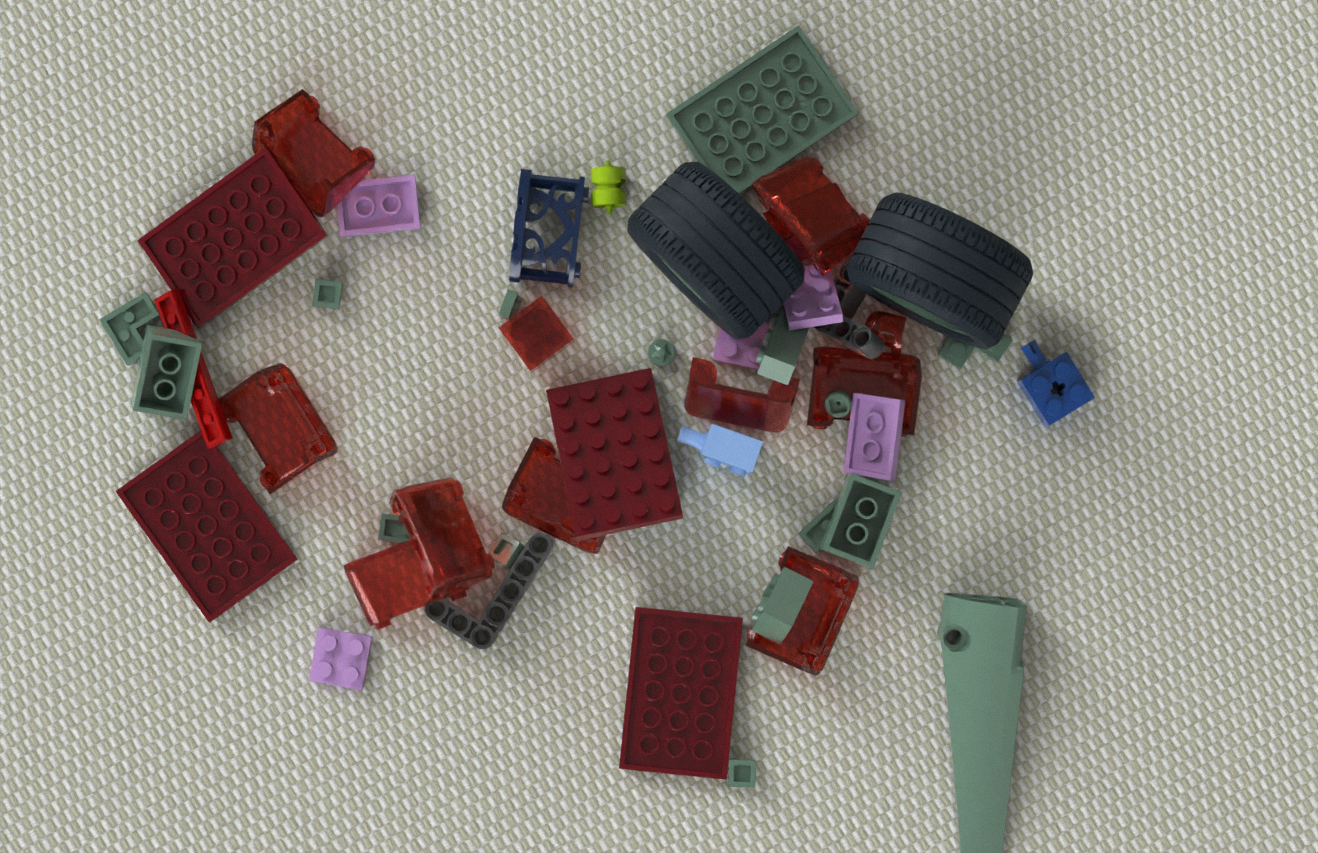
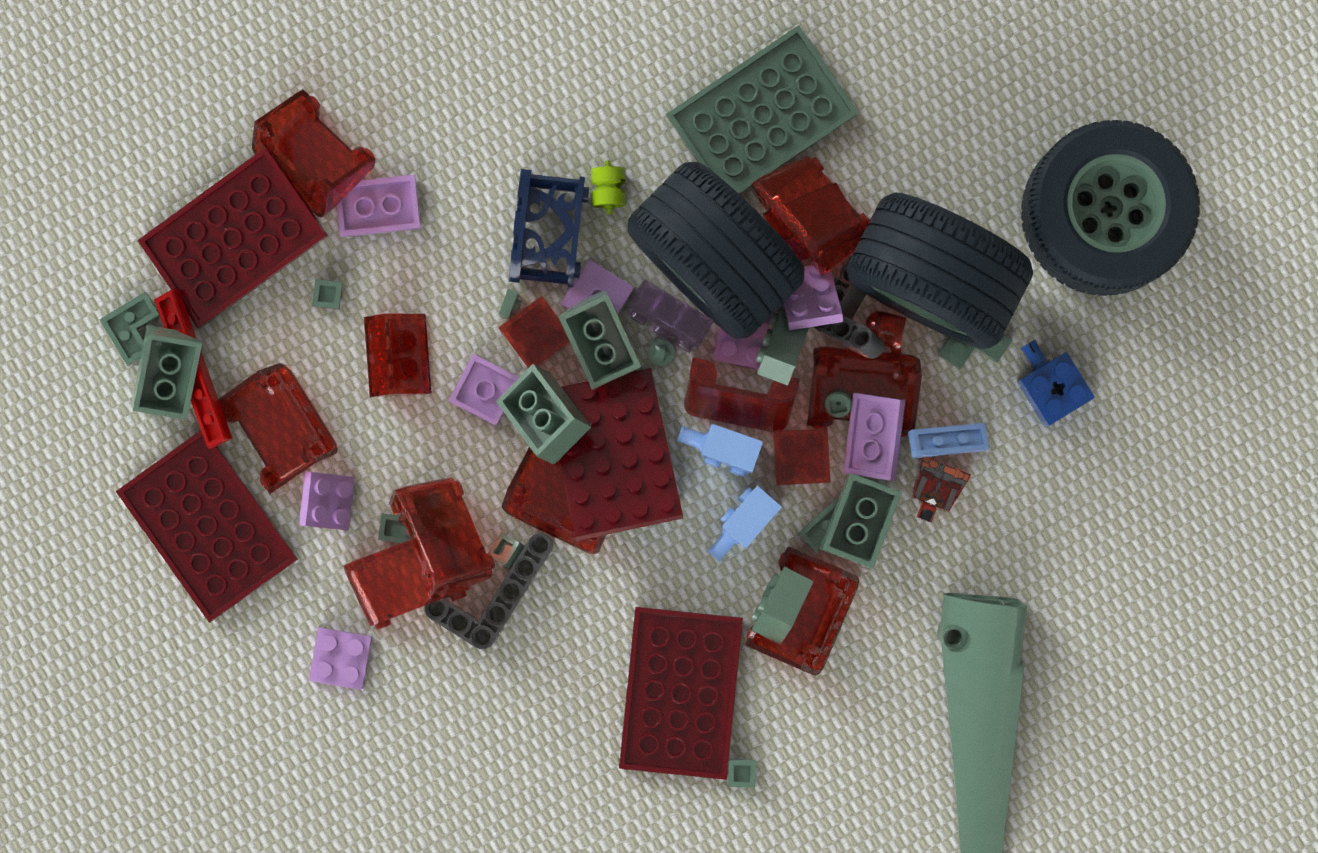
none -> lavender plate [299,471,355,531]
none -> clear red slope [364,313,432,397]
none -> lavender plate [449,354,519,426]
none -> sand green brick [496,364,591,464]
none -> sand green slope [558,290,641,389]
none -> lavender plate [561,259,634,315]
none -> clear purple brick [628,279,714,354]
none -> light blue brick [707,486,782,562]
none -> clear red brick [772,428,831,486]
none -> light blue plate [908,423,990,458]
none -> torso [912,457,971,523]
none -> black wheel [1021,120,1200,296]

